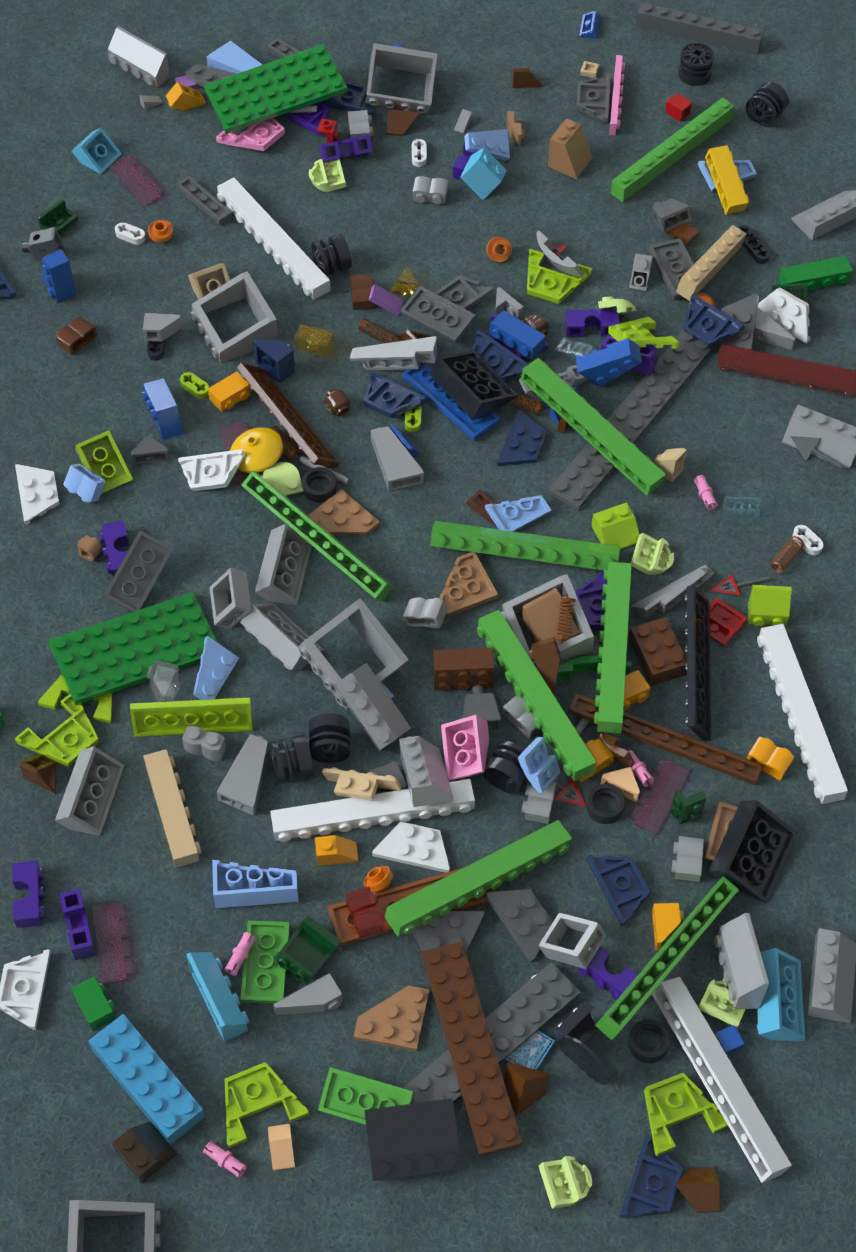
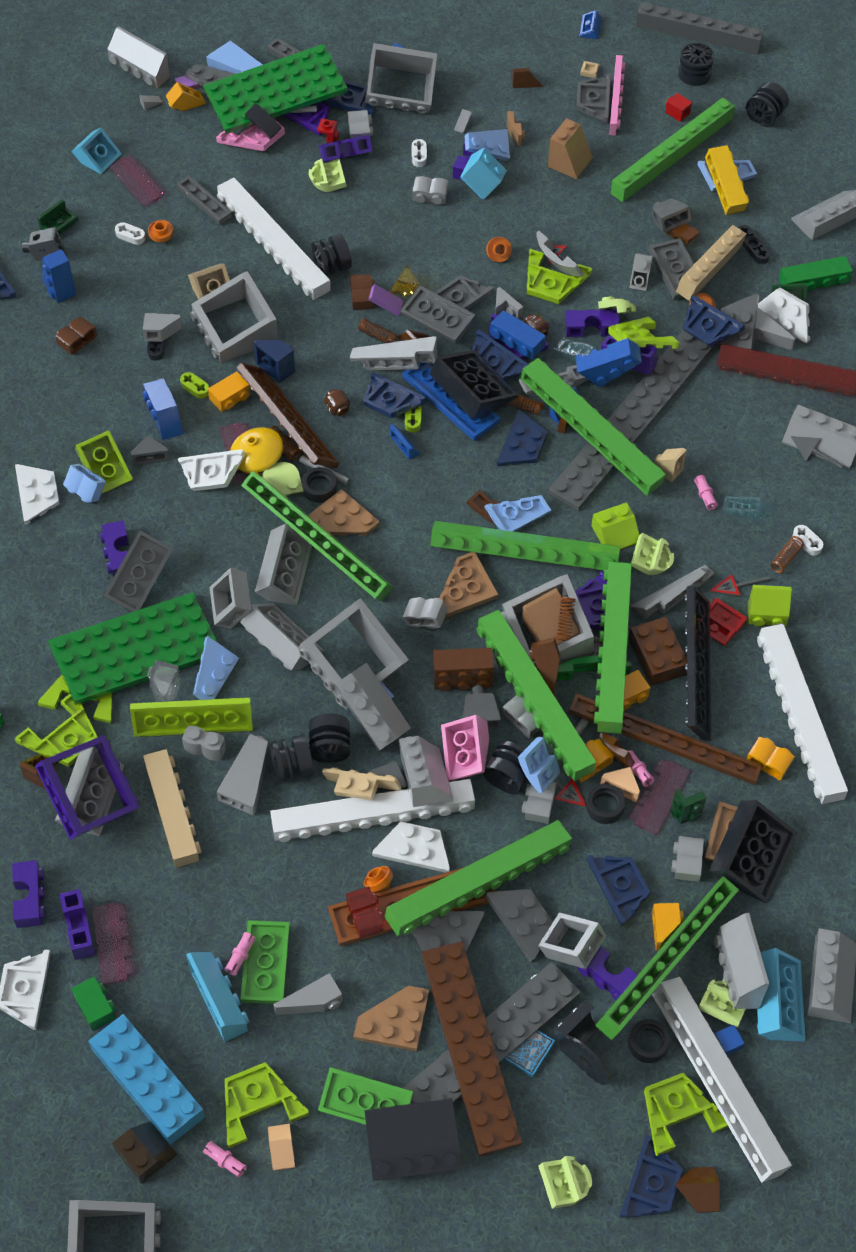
medium nougat plate [77,535,103,562] -> none
light blue wedge [213,860,299,908] -> none
dark green panel [274,915,341,985] -> none
clear yellow brick [295,324,334,358] -> none
light orange slope [315,835,358,866] -> none
light grey slope [371,426,424,491] -> none
reddish brown slope [387,110,421,136] -> none
reddish brown slope [504,1062,550,1117] -> none
none -> dark purple window [35,735,139,840]
none -> black slope [245,103,281,140]

